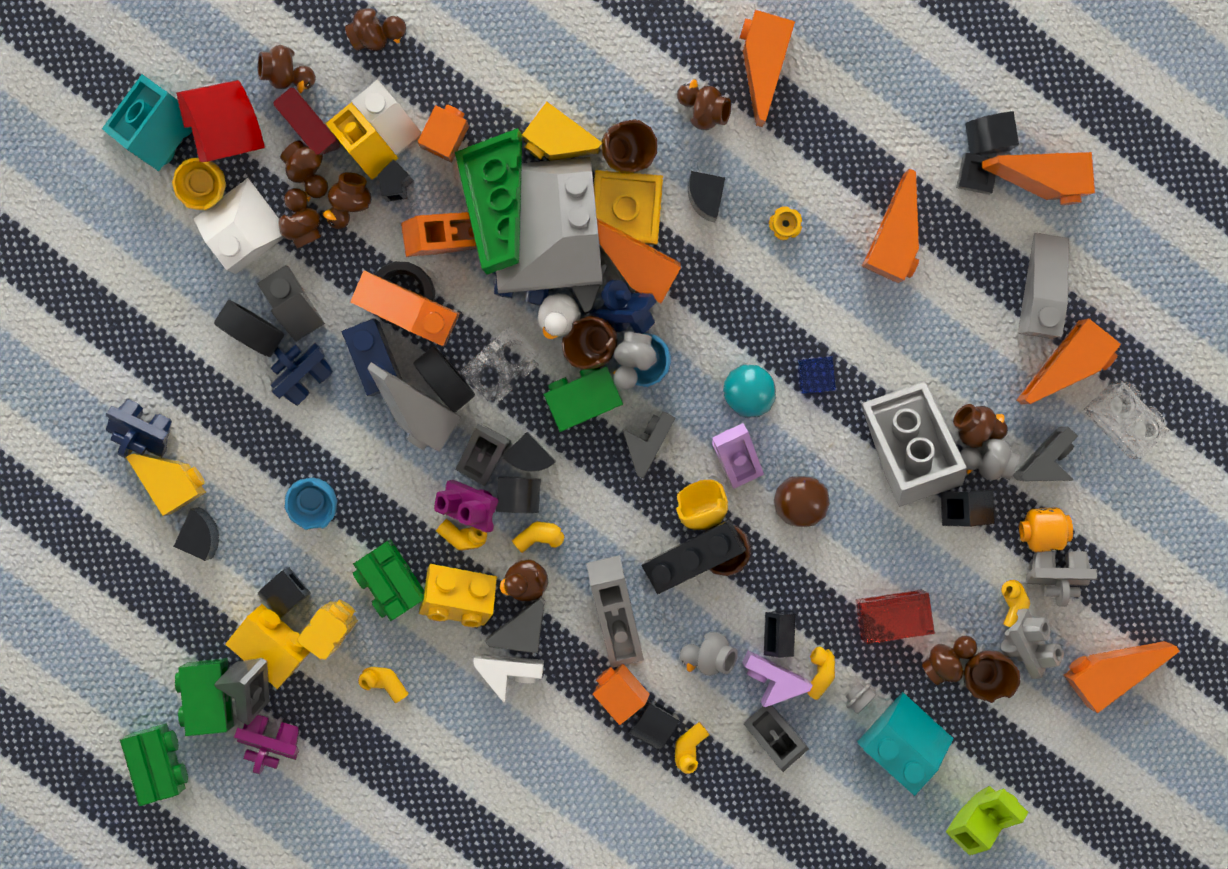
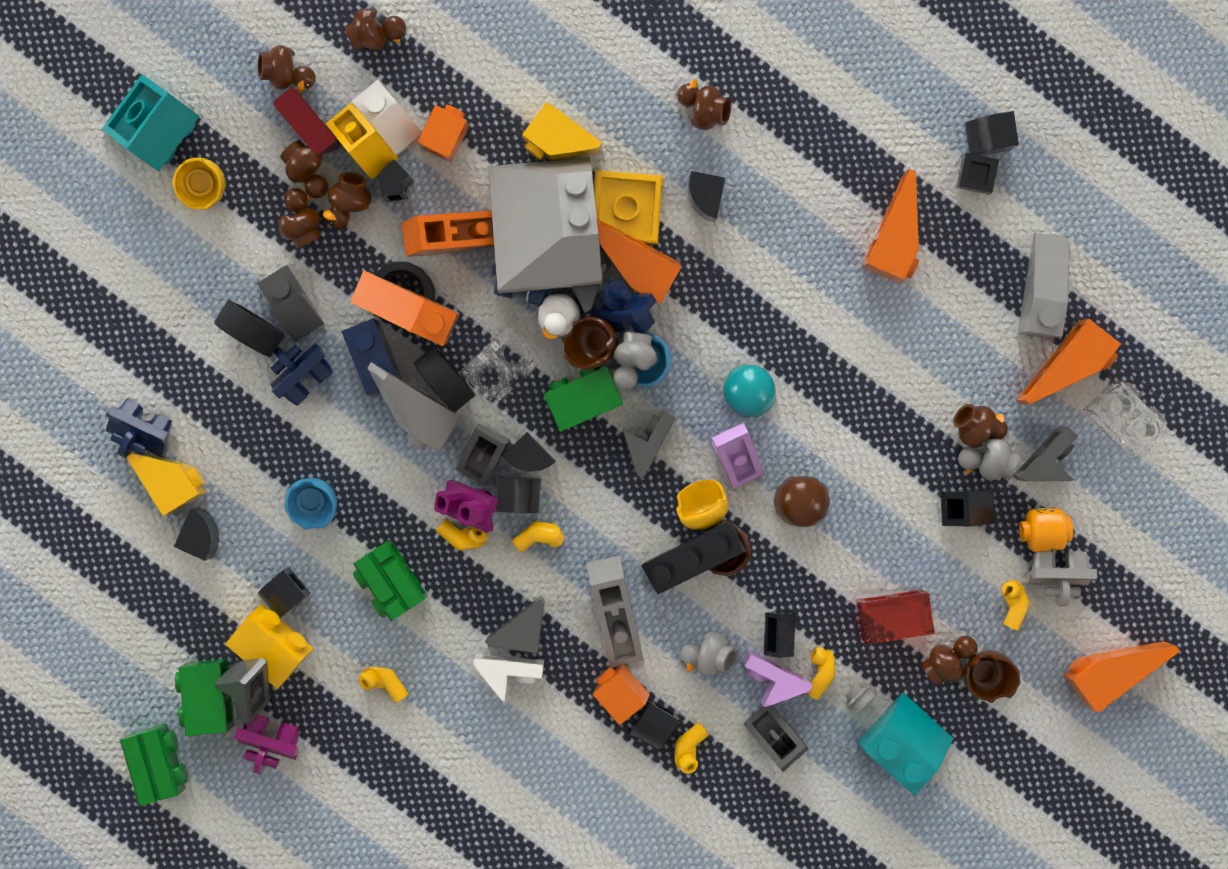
red slope [176,80,265,162] -> none
white slope [194,178,284,274] -> none
yellow brick [297,599,358,660] -> none
yellow bracket [419,564,497,628] -> none
green wing [455,128,522,275] -> none
reddish brown animal [500,559,548,601] -> none
reddish brown hair [601,119,657,173] -> none
orange slope [739,9,795,127] -> none
yellow plate [769,206,802,240] -> none
clear blue tile [797,356,836,394] -> none
light grey slope [861,382,967,507] -> none
lime brick [946,786,1029,856] -> none
orange slope [982,152,1095,205] -> none
light grey hips [1001,609,1064,679] -> none

